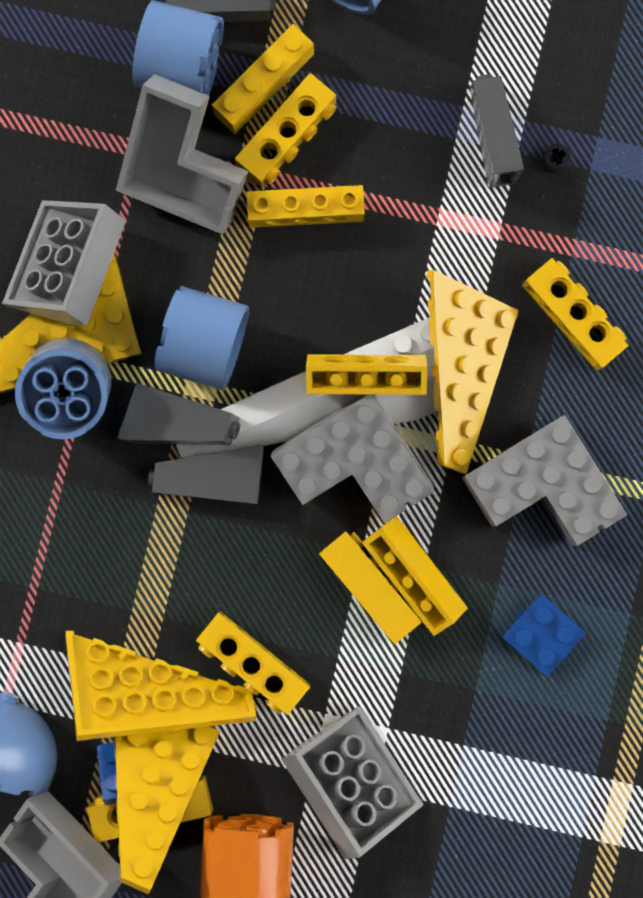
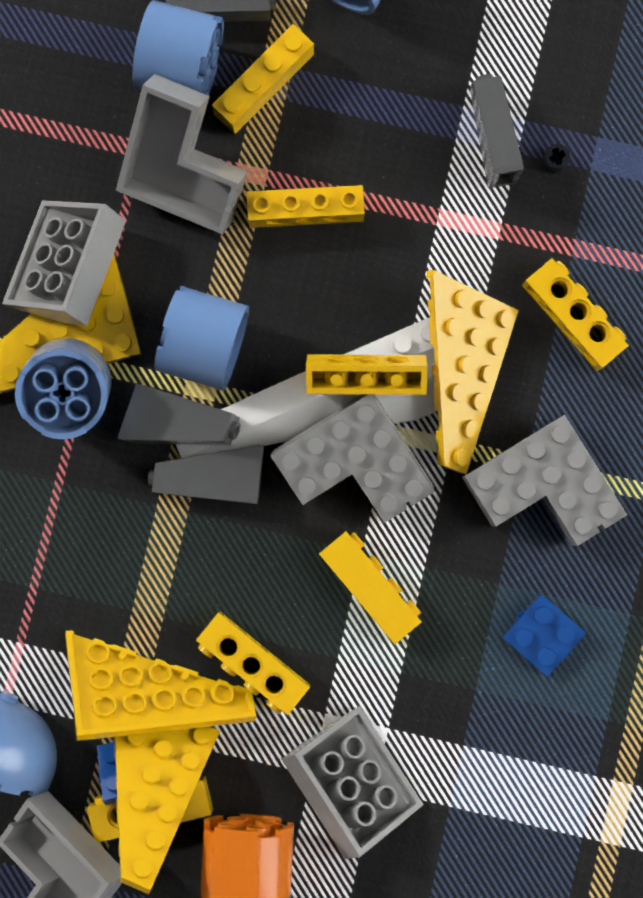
yellow brick [235,73,337,188] -> none
yellow brick [362,516,468,636] -> none

